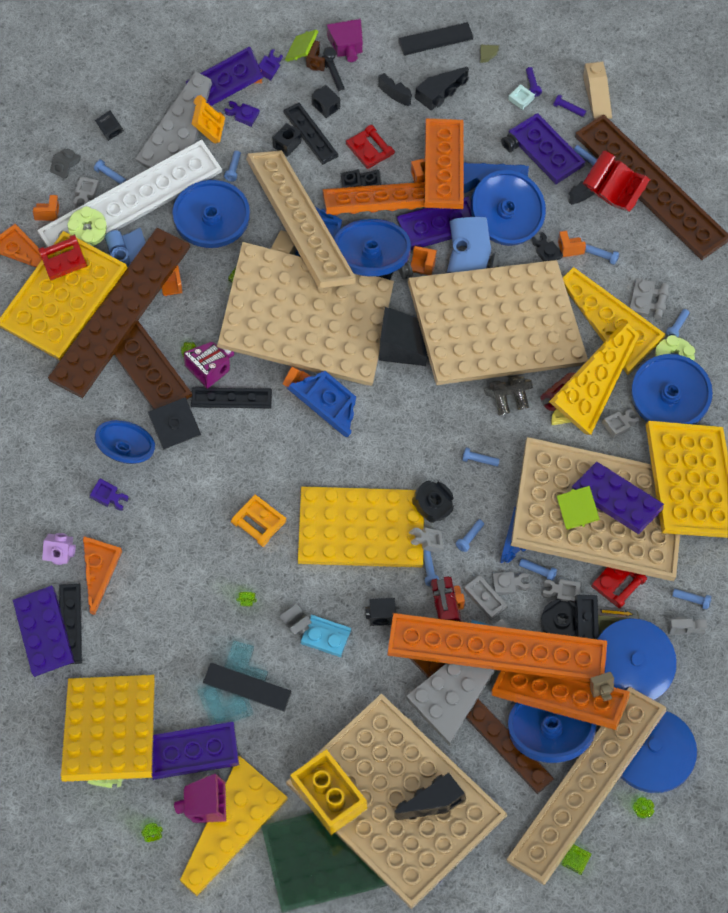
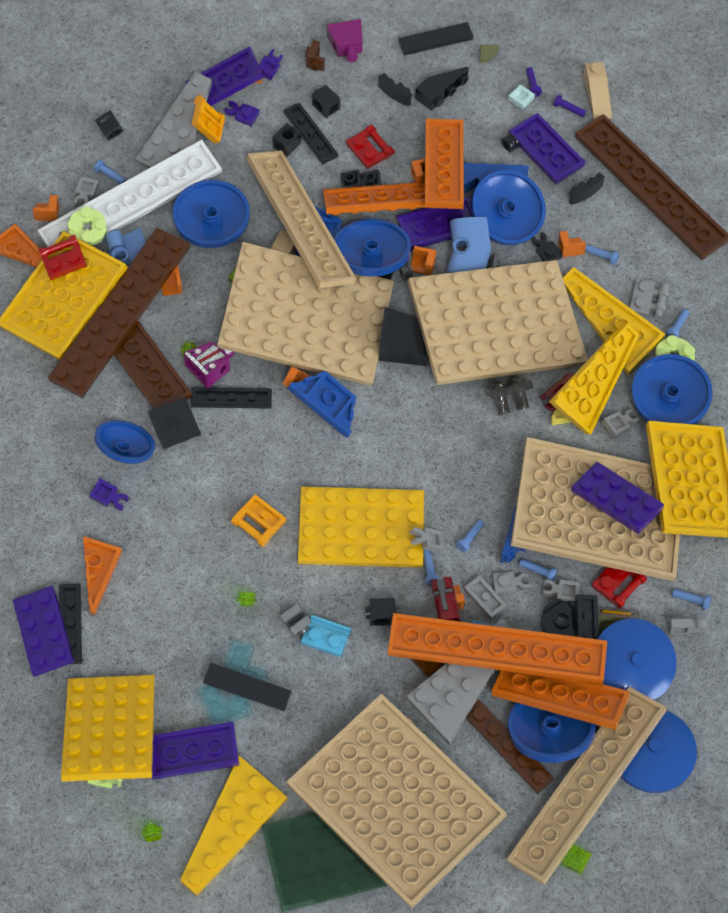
lavender brick [42,533,76,565] -> none
dark grey bracket [50,149,81,179] -> none
magenta torso [174,774,226,823] -> none
medium blue piece [224,151,241,182] -> none
lime piece [284,29,319,62] -> none
yellow brick [290,749,367,835] -> none
black piece [322,47,345,91] -> none
black slope [394,773,465,820] -> none
black plate [412,480,454,523] -> none
medium blue piece [462,447,500,467] -> none
lime piece [557,486,600,530] -> none
medium blue piece [574,145,597,167] -> none
red piece [583,150,650,212] -> none
dark tan tile [590,672,614,701] -> none
clear neon green plate [633,797,655,819] -> none

